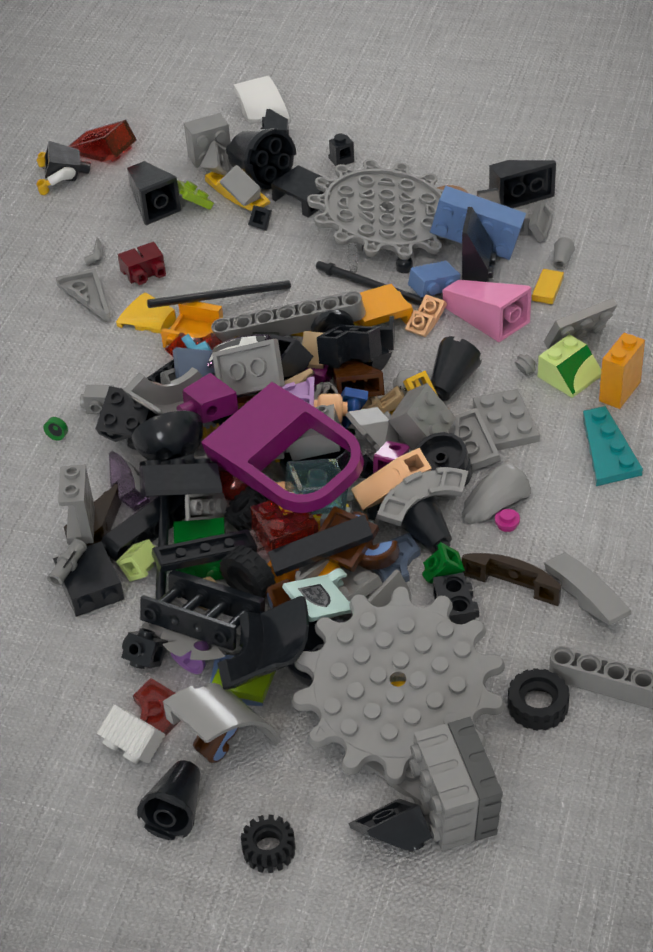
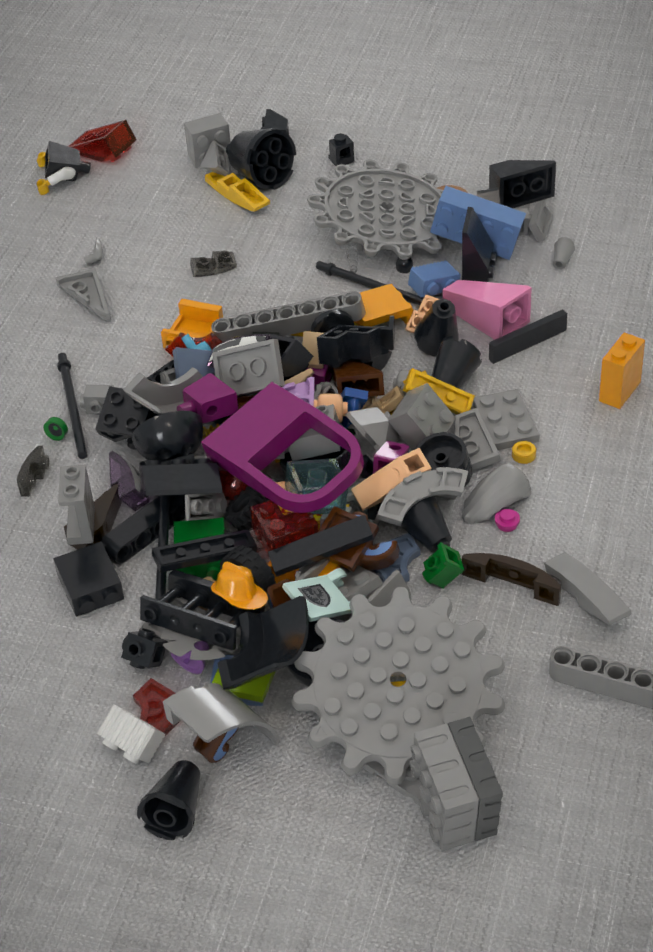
light grey pin [47,539,87,587] -> none
yellow slope [116,292,176,334] -> none
yellowish green brick [116,539,155,582] -> none
dark red hips [117,241,166,285] -> none
black slope [127,161,181,225] -> none
black piece [147,280,291,308] -> none
lime wing [177,180,214,210] -> none
light grey slope [220,165,261,206] -> none
white slope [234,75,290,123] -> none
black tyre [241,814,296,873] -> none
black slope [248,205,272,231] -> none
black panel [271,165,324,218] -> none
black slope [349,799,432,852] -> none
black brick [433,573,479,625] -> none
black tyre [507,668,570,731] -> none
light grey plate [515,354,536,375] -> none
yellow tile [532,269,564,304] -> none
yellowish green slope [537,334,601,398] -> none
light grey plate [544,298,617,349] -> none
teal wing [583,406,643,486] -> none
none -> clear smoke slope [17,446,49,497]
none -> black bar [57,353,87,459]
none -> clear smoke slope [190,250,237,277]
none -> light orange piece [211,561,268,610]
none -> yellow tile [403,368,475,415]
none -> black cone [414,299,459,357]
none -> black tile [489,309,568,364]
none -> yellow tile [512,441,536,464]

